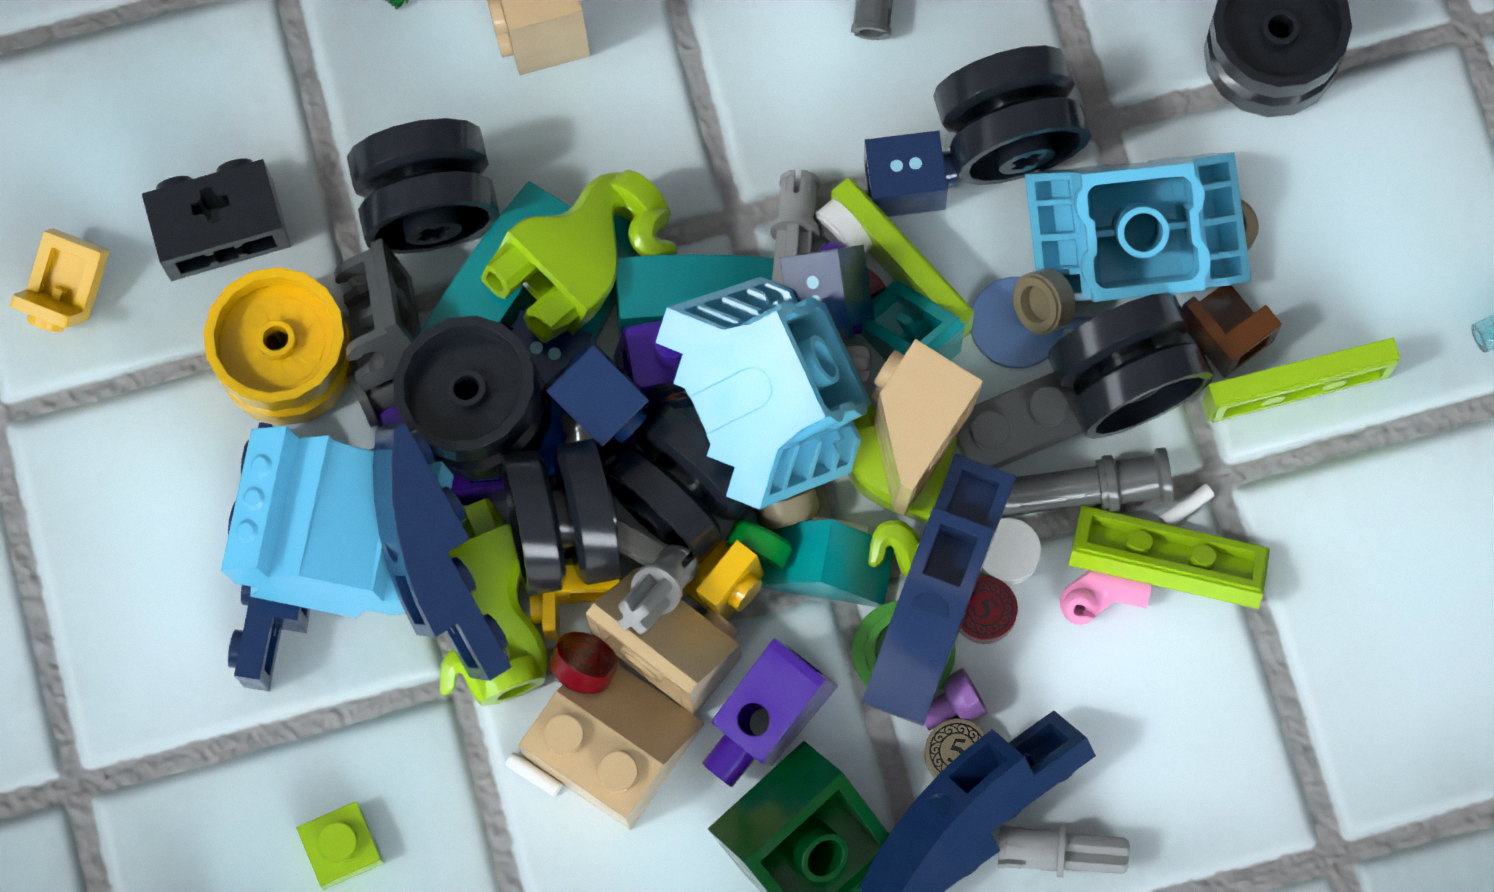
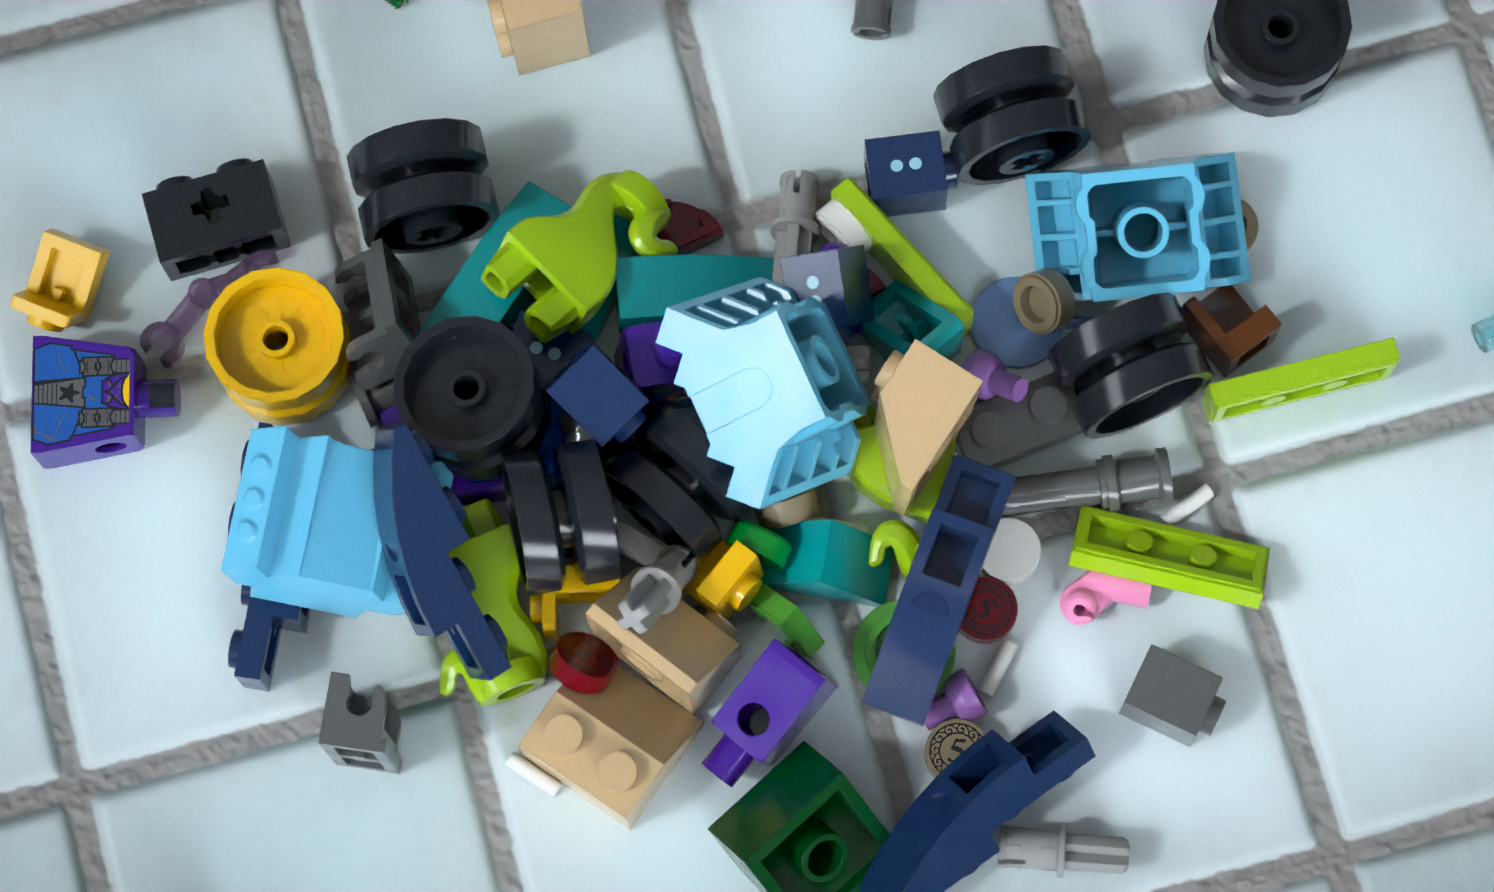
lime plate [296,801,384,890] -> none
none -> torso [30,336,181,469]
none -> clear purple piece [140,250,280,368]
none -> dark grey hinge [318,671,402,774]
none -> dark red tile [657,198,724,255]
none -> bright green tile [748,582,825,658]
none -> medium lavender piece [962,349,1028,402]
none -> white piece [977,639,1018,698]
none -> dark grey brick [1119,644,1226,747]

